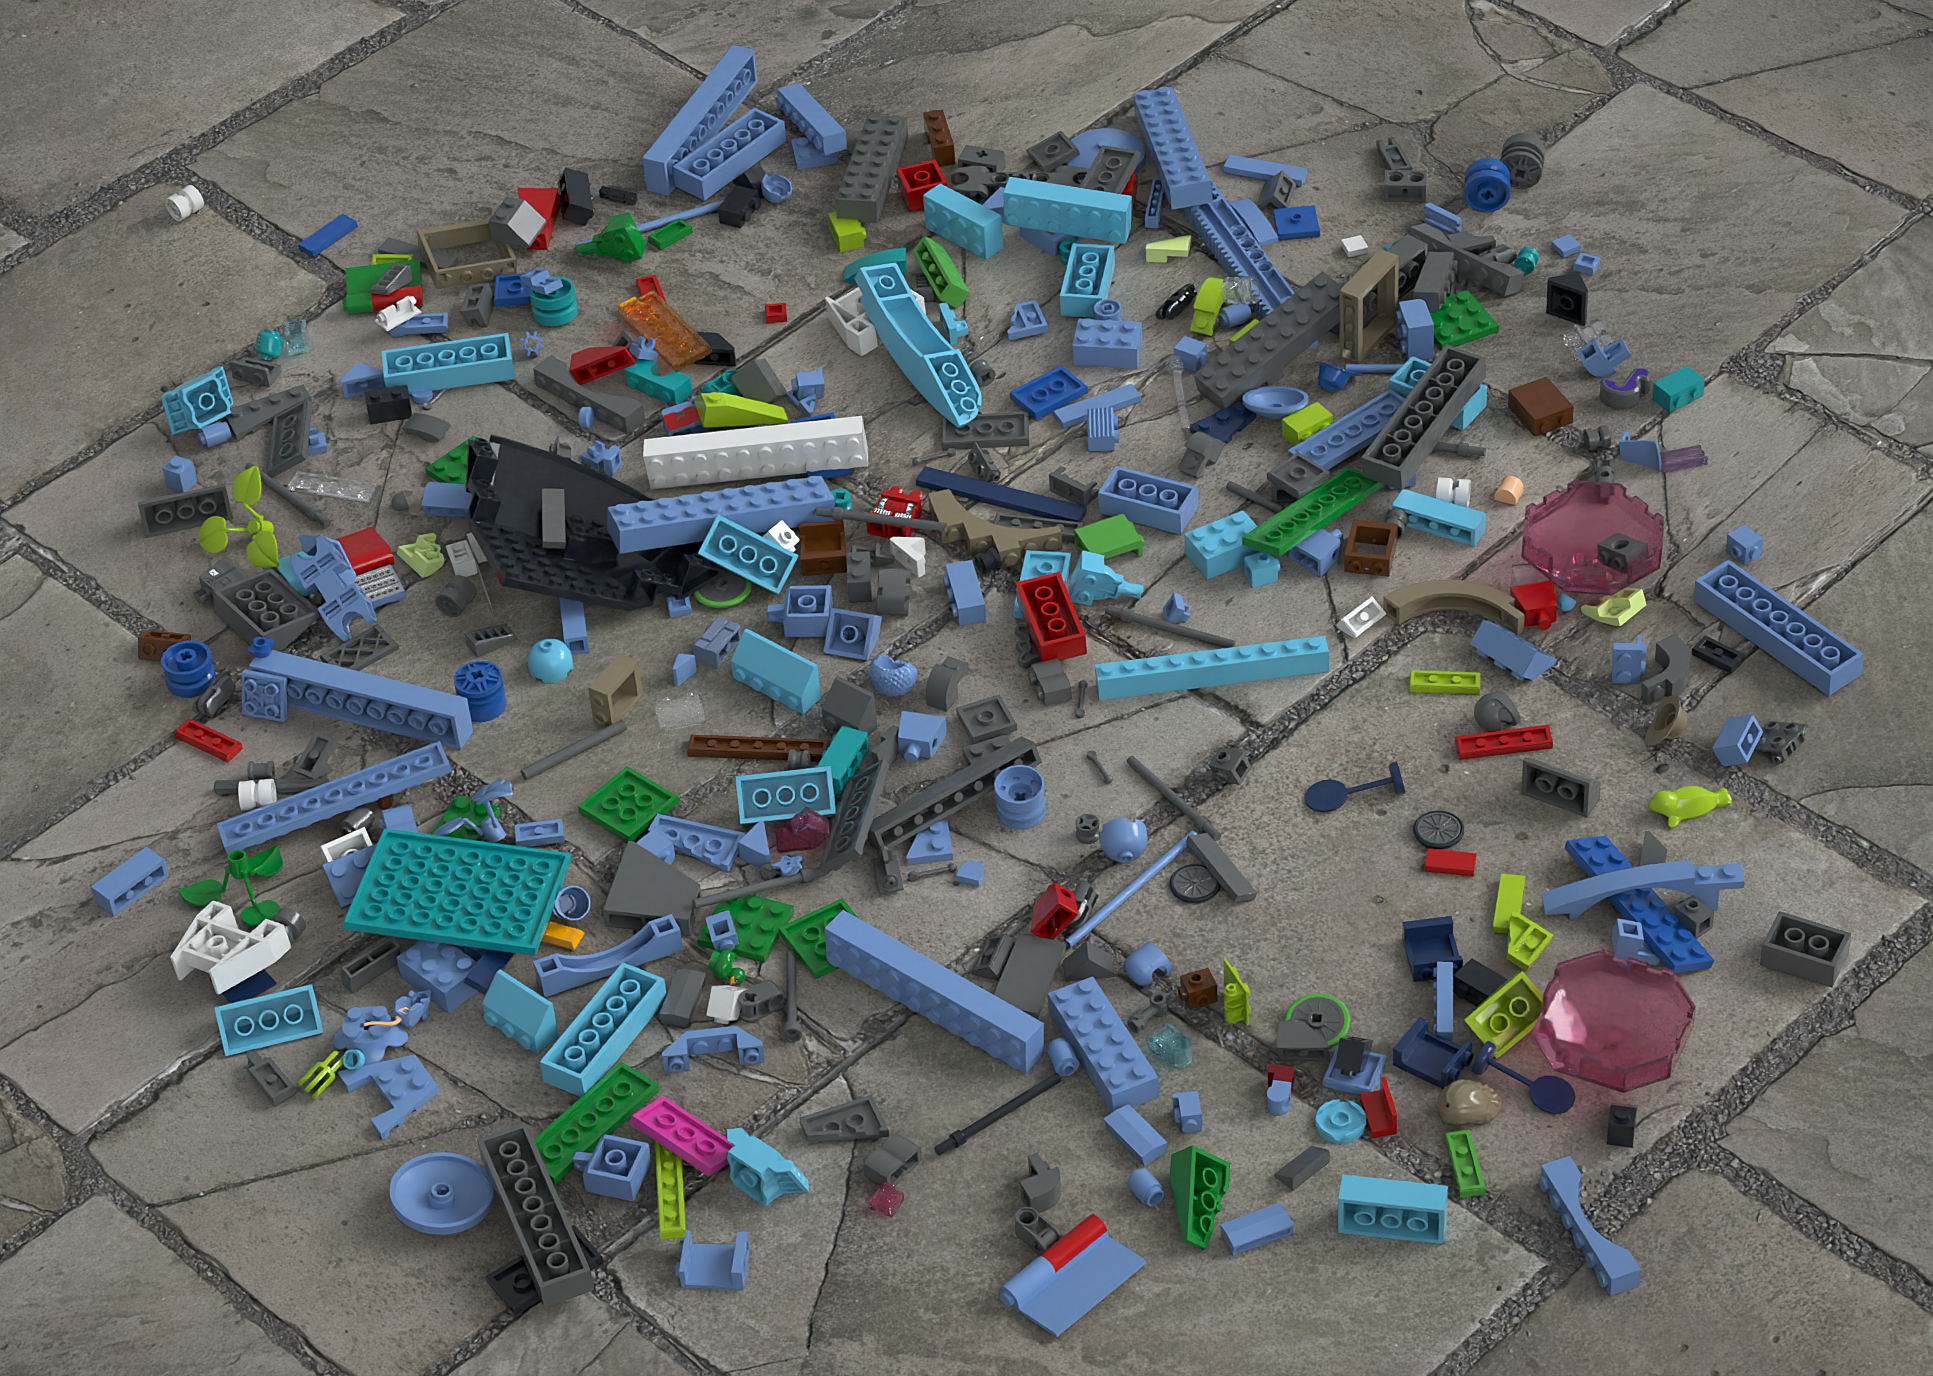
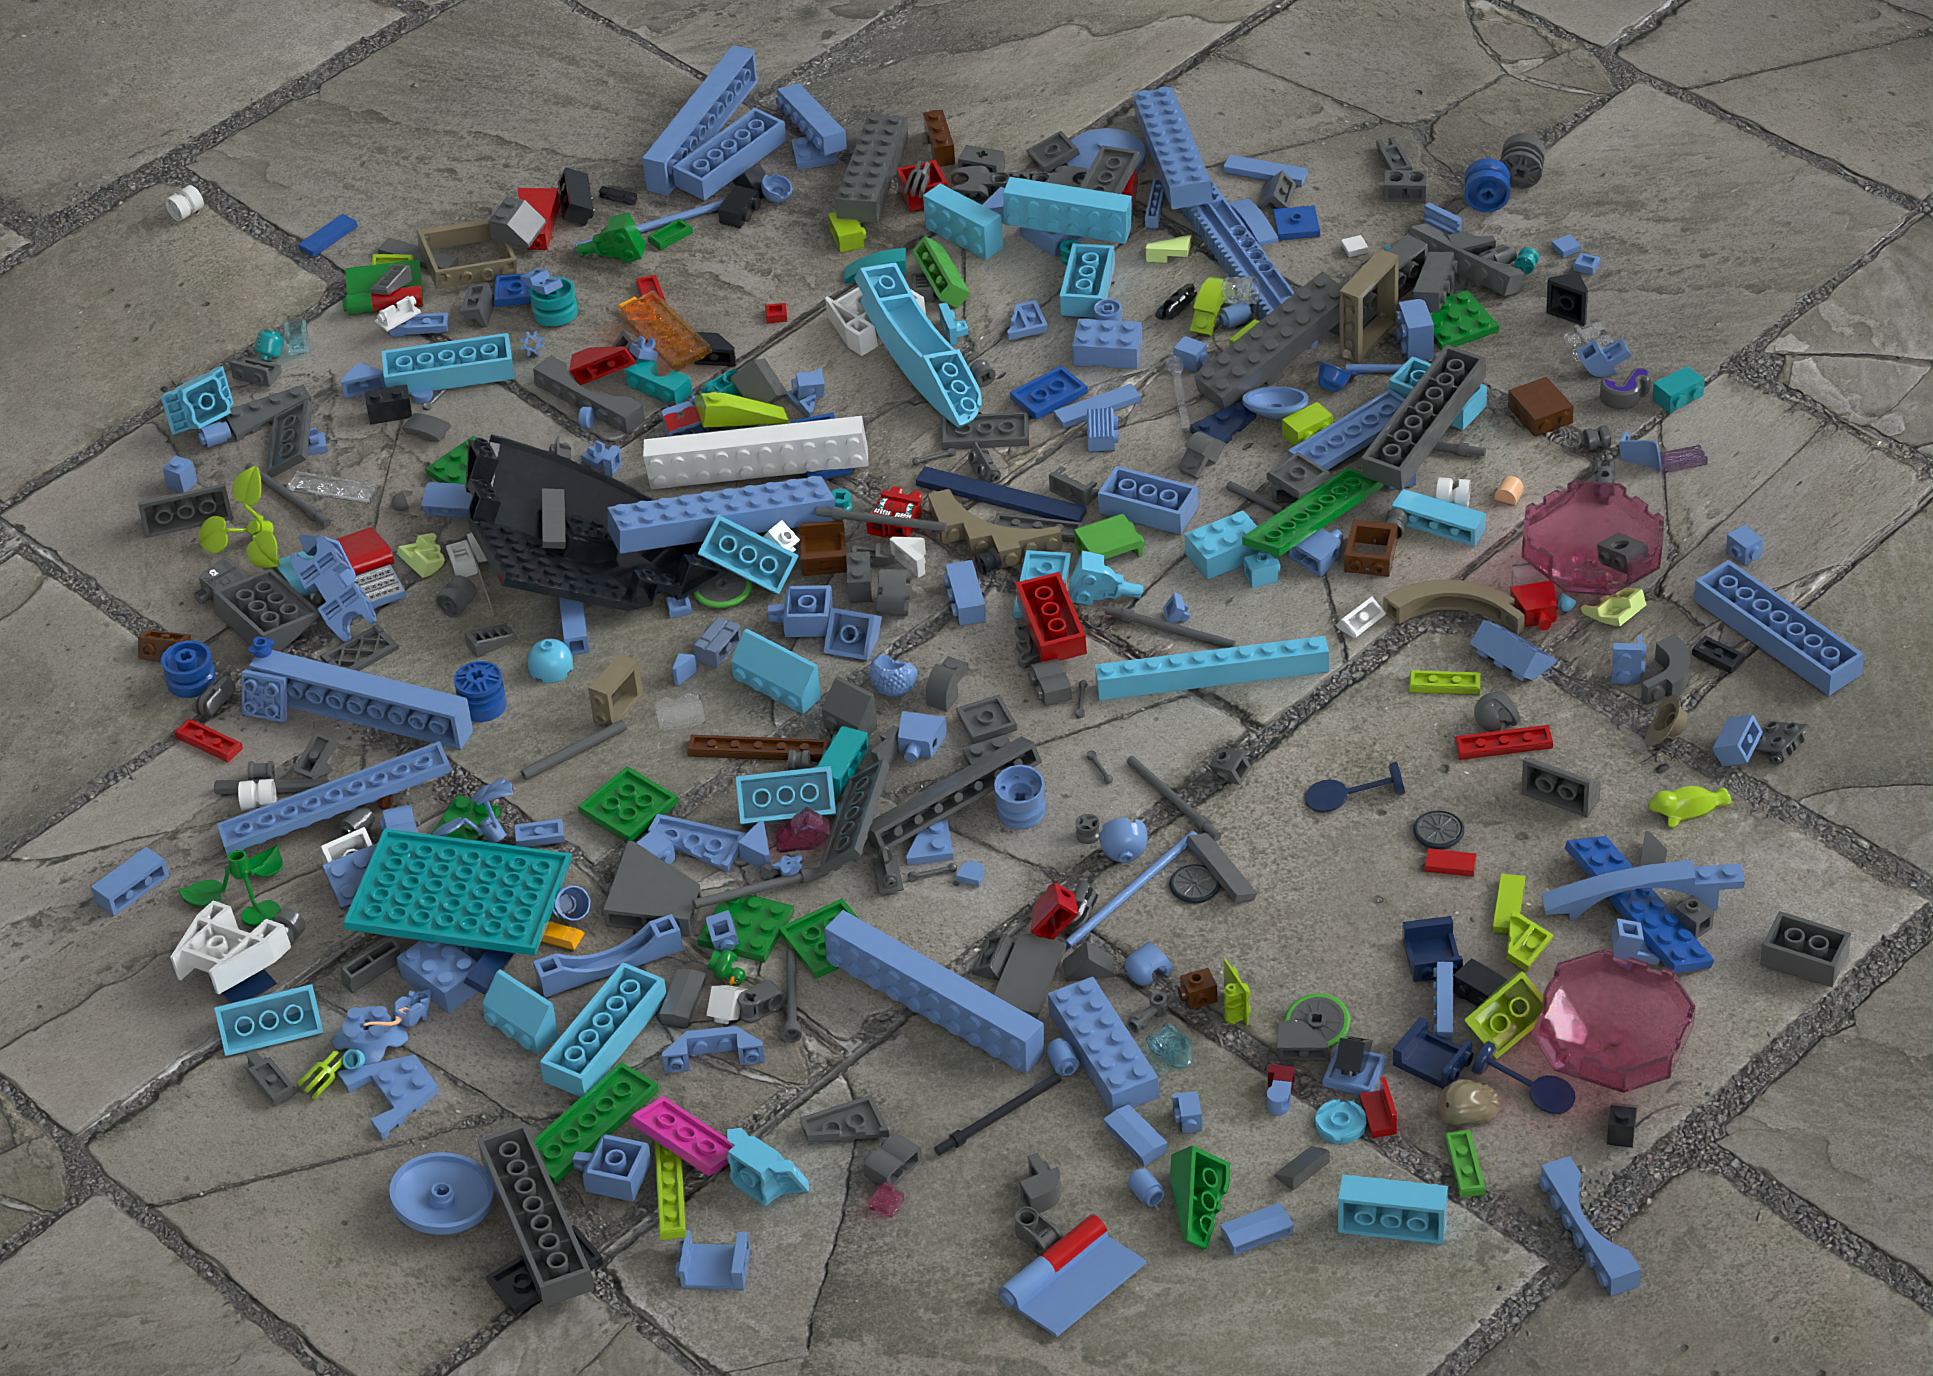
none -> dark grey arm [903,160,930,198]

